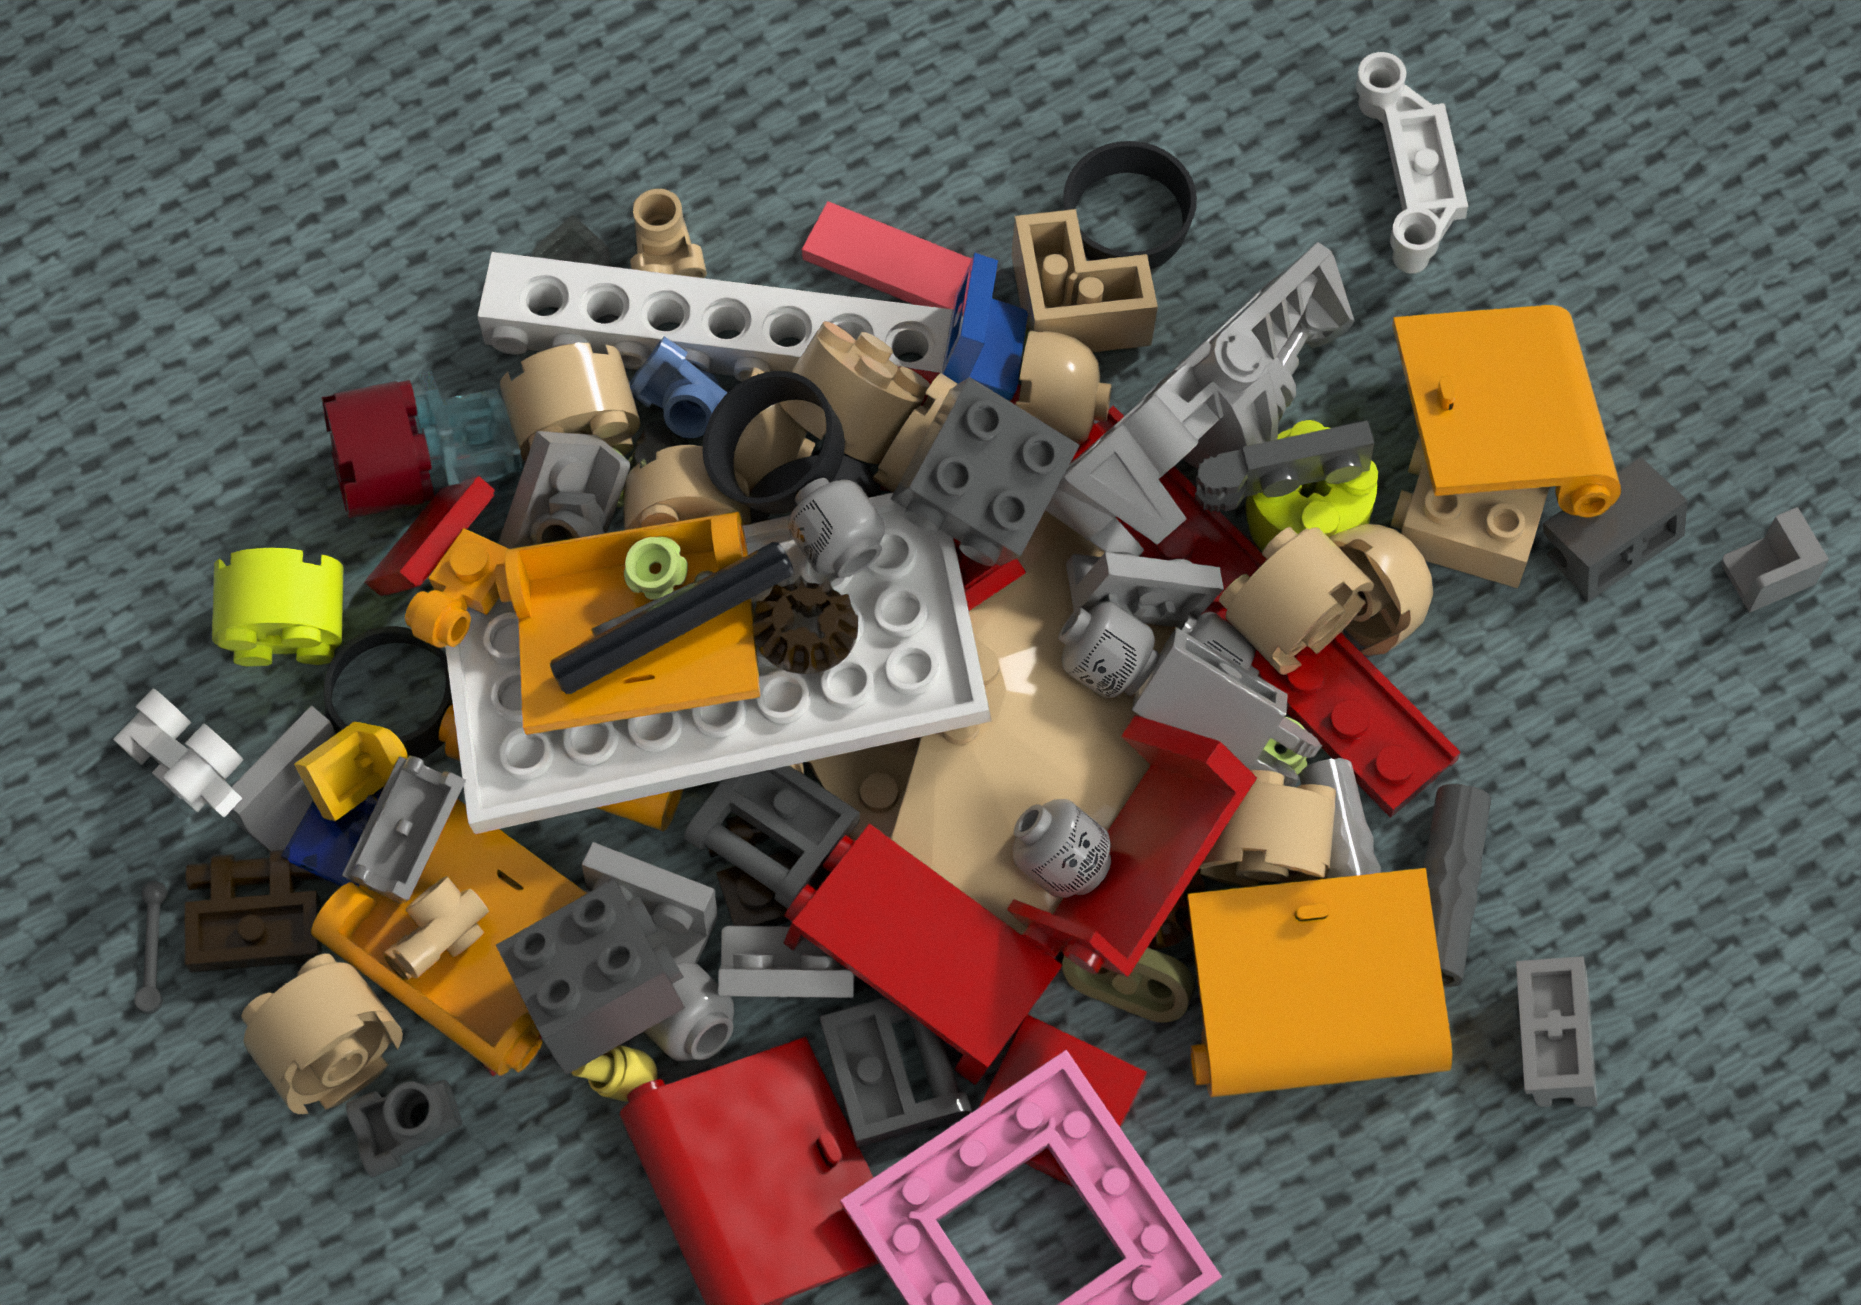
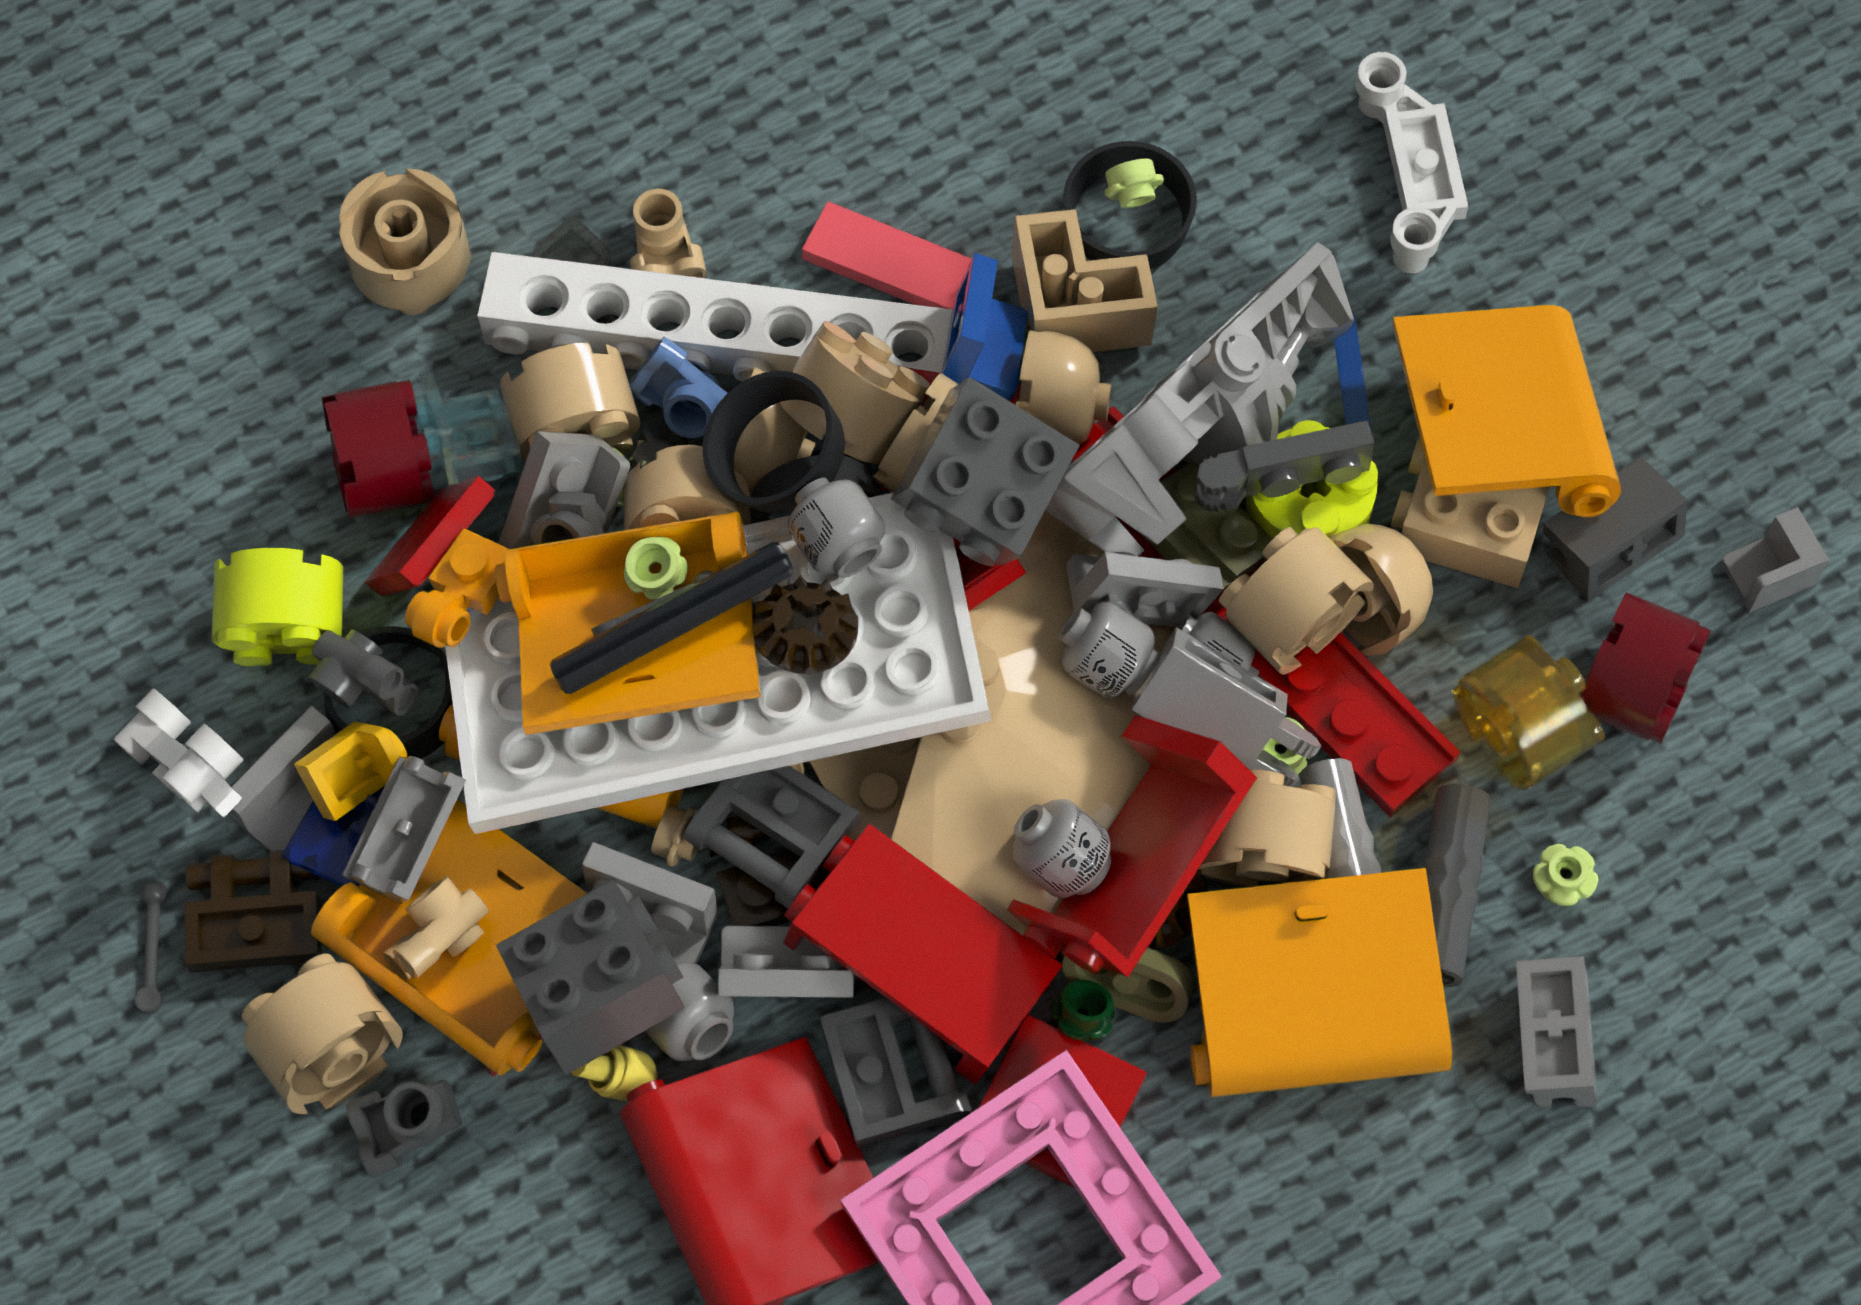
none -> dark grey plate [308,629,419,716]
none -> tan brick [339,169,471,315]
none -> tan plate [651,805,698,867]
none -> dark green plate [1050,980,1115,1041]
none -> yellowish green plate [1104,159,1164,208]
none -> olive plate [1139,460,1273,601]
none -> blue sticker [1334,315,1372,433]
none -> clear yellow brick [1453,635,1605,791]
none -> yellowish green plate [1533,844,1598,906]
none -> dark red brick [1576,592,1711,744]

